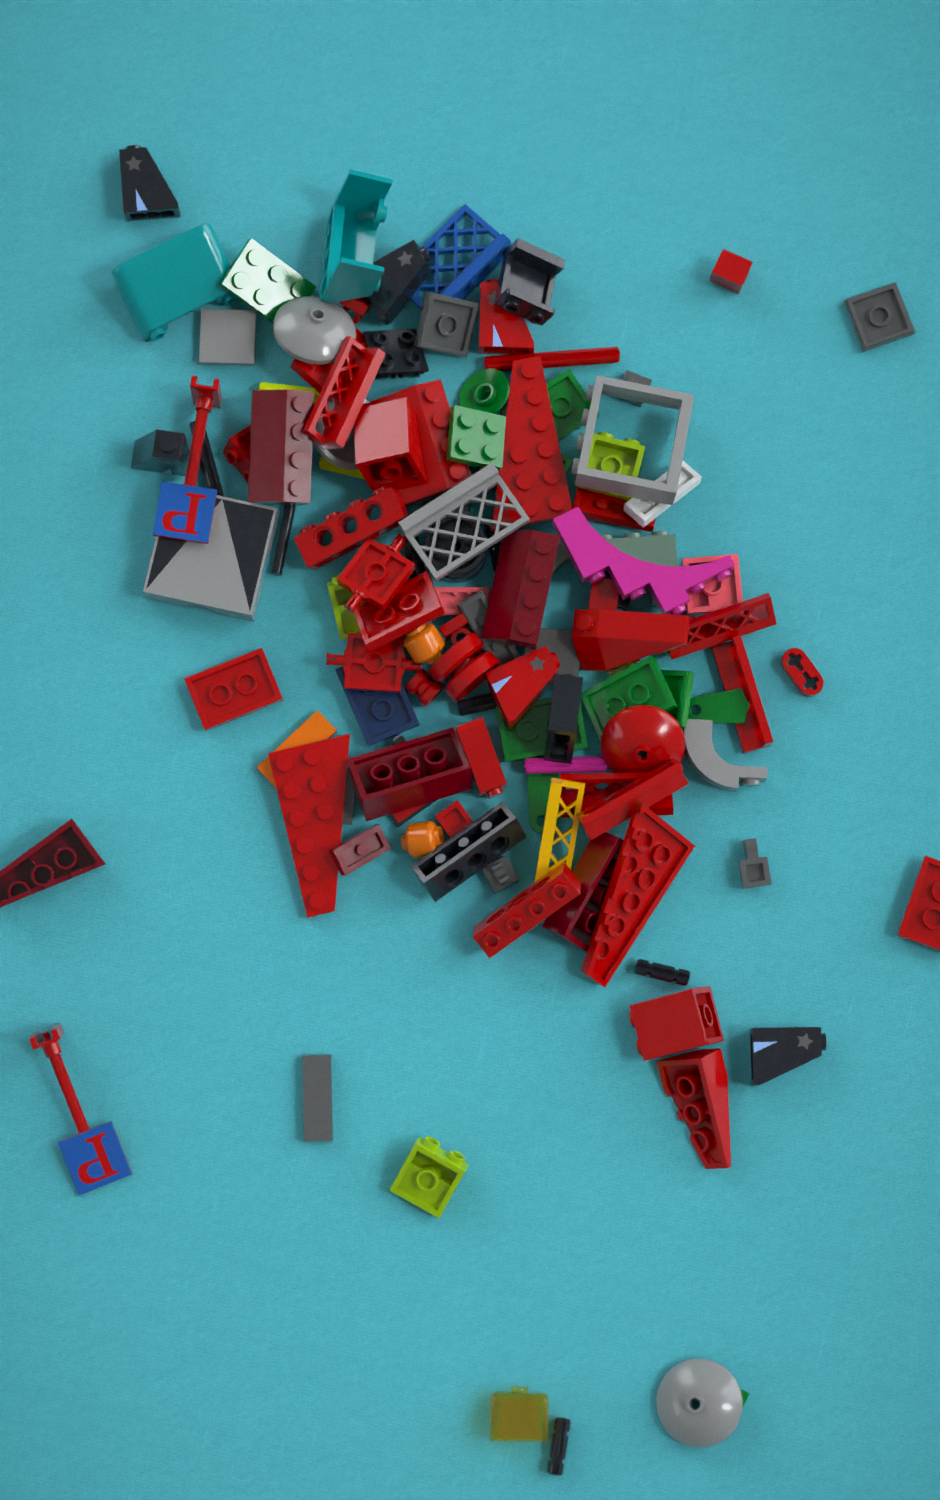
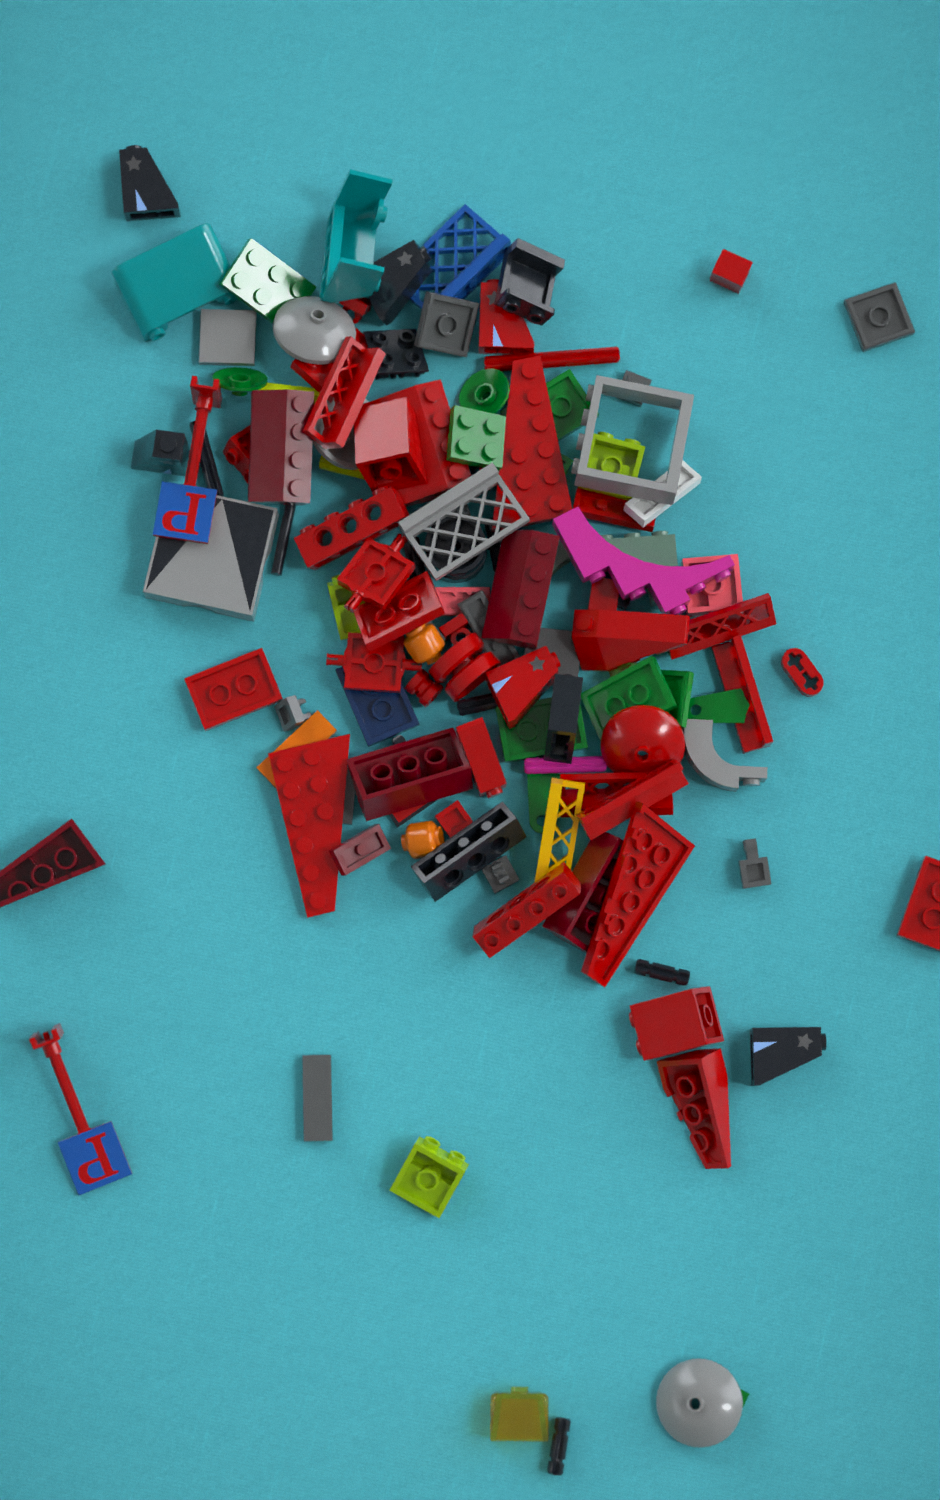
none -> green dish [212,367,268,396]
none -> dark grey tile [274,695,311,732]

